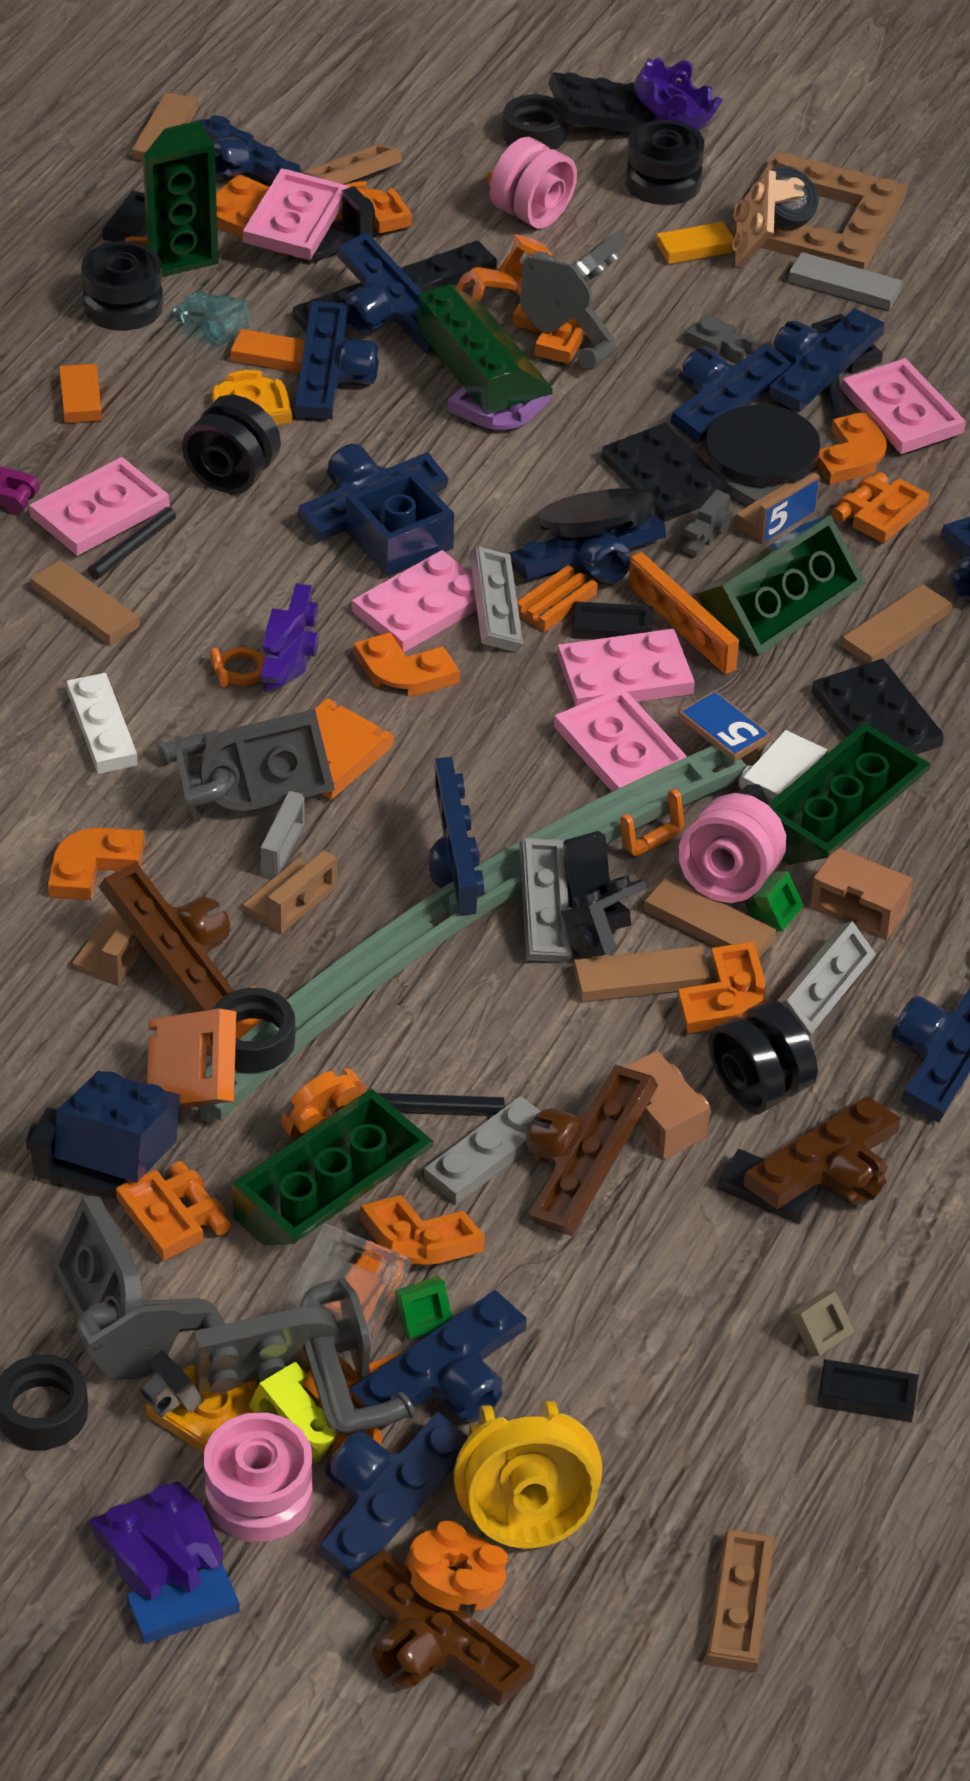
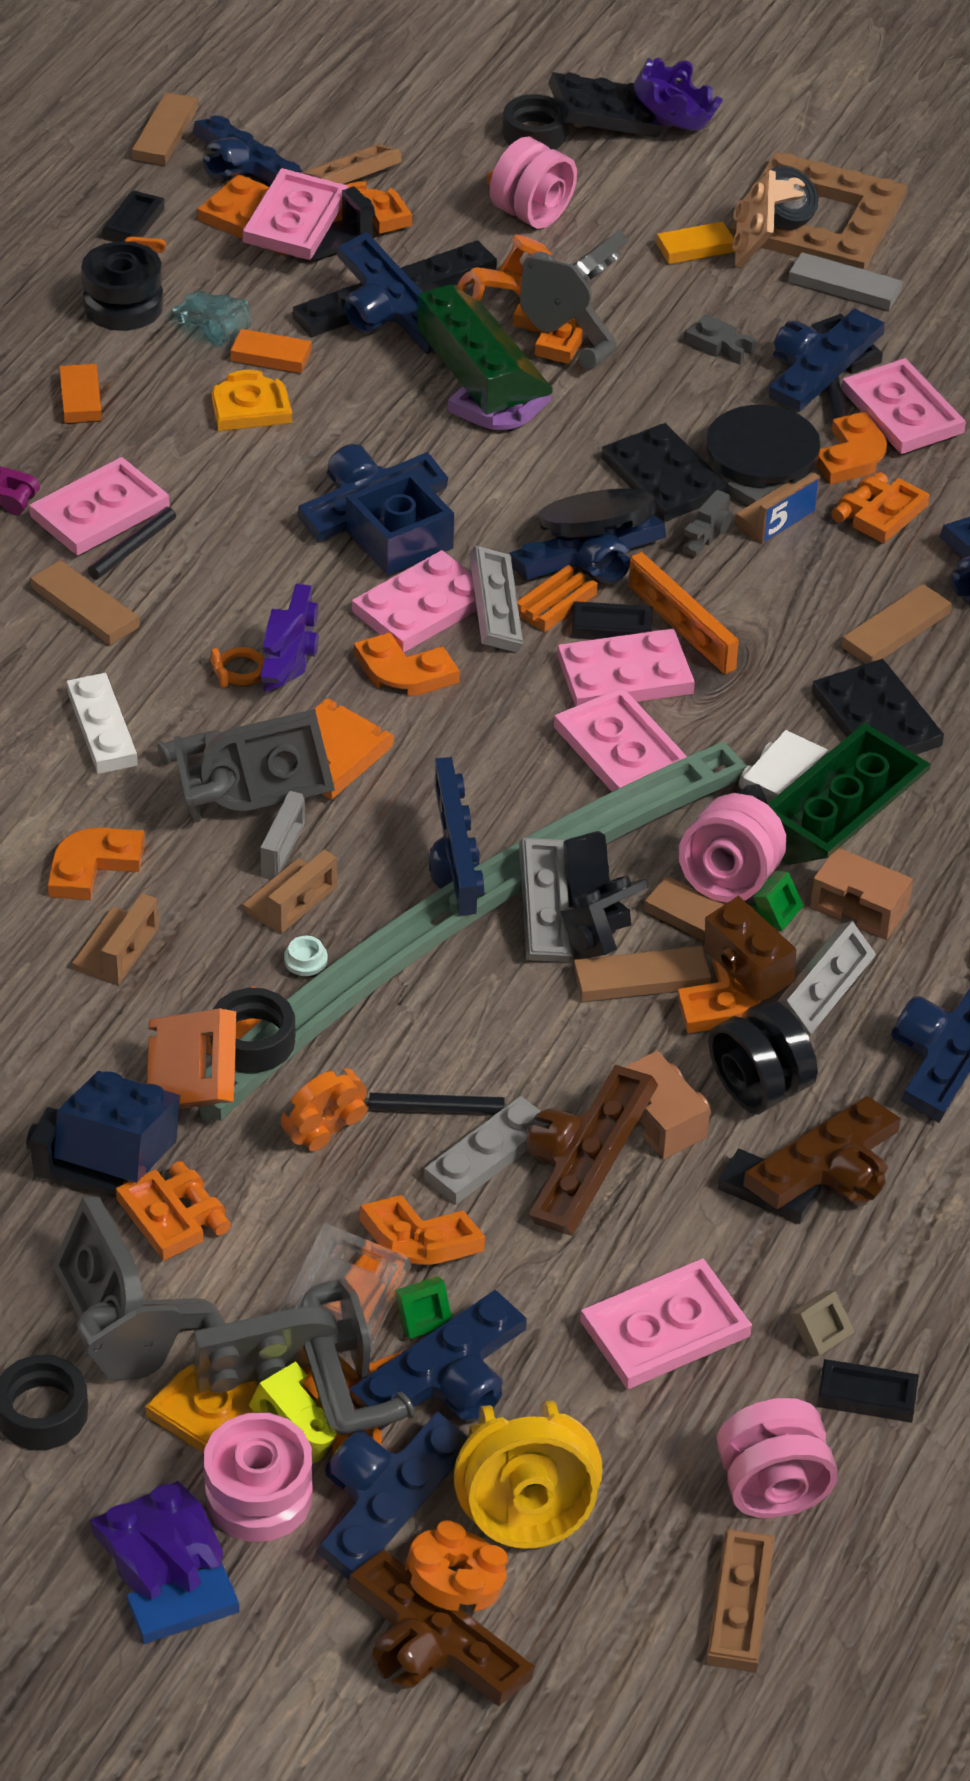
reddish brown plate [98,862,234,1012] -> none
black tile [140,1350,205,1417] -> none
dark green slope [143,120,219,277] -> none
black wheel [181,394,281,495] -> none
dark green slope [232,1088,433,1246] -> none
dark blue plate [295,301,379,419] -> none
orange piece [620,788,684,856] -> none
black wheel [626,120,705,205] -> none
dark blue plate [670,343,793,444] -> none
panel [678,690,771,766] -> none
dark green slope [696,515,866,657] -> none
none -> light aqua plate [284,936,328,976]
none -> bright pink plate [580,1258,752,1390]
none -> reddish brown brick [704,895,796,1002]
none -> bright pink wheel [717,1398,838,1518]

